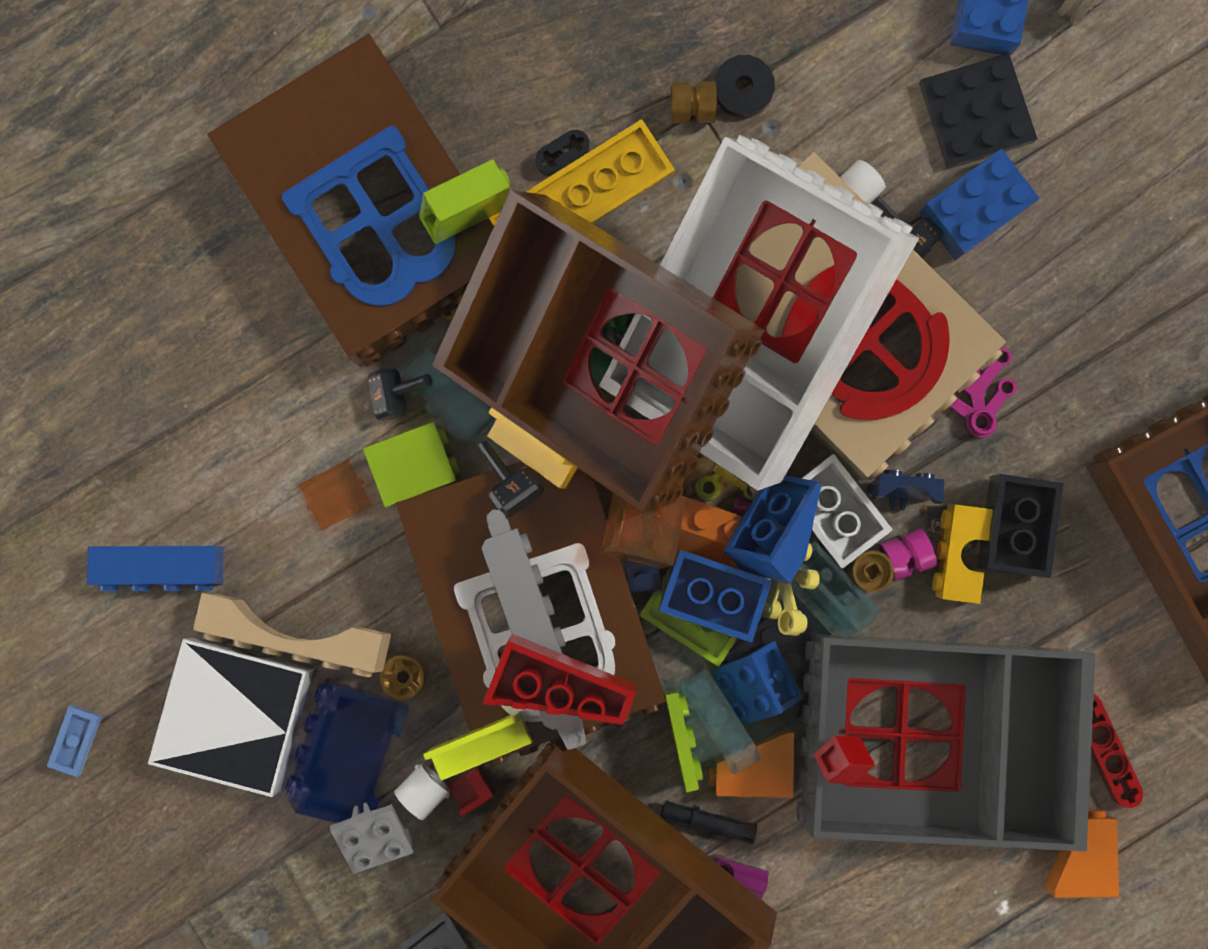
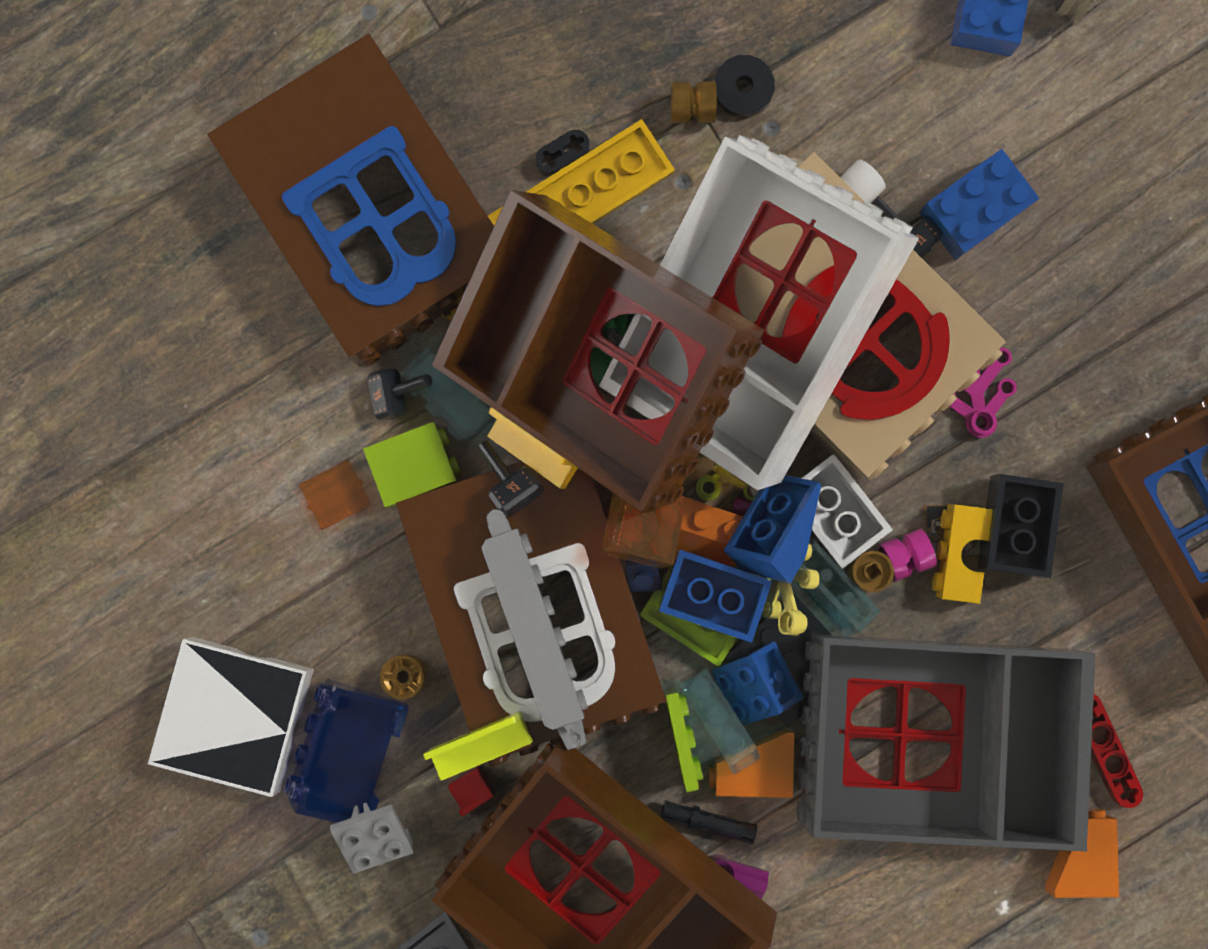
medium blue plate [47,705,103,777] -> none
blue brick [87,546,223,591] -> none
tan arch [193,593,391,677] -> none
white piece [394,763,451,820] -> none
lime brick [419,159,510,245] -> none
red wedge [482,634,637,725] -> none
red panel [813,736,875,784] -> none
dark blue piece [867,470,944,511] -> none
black plate [919,53,1038,169] -> none

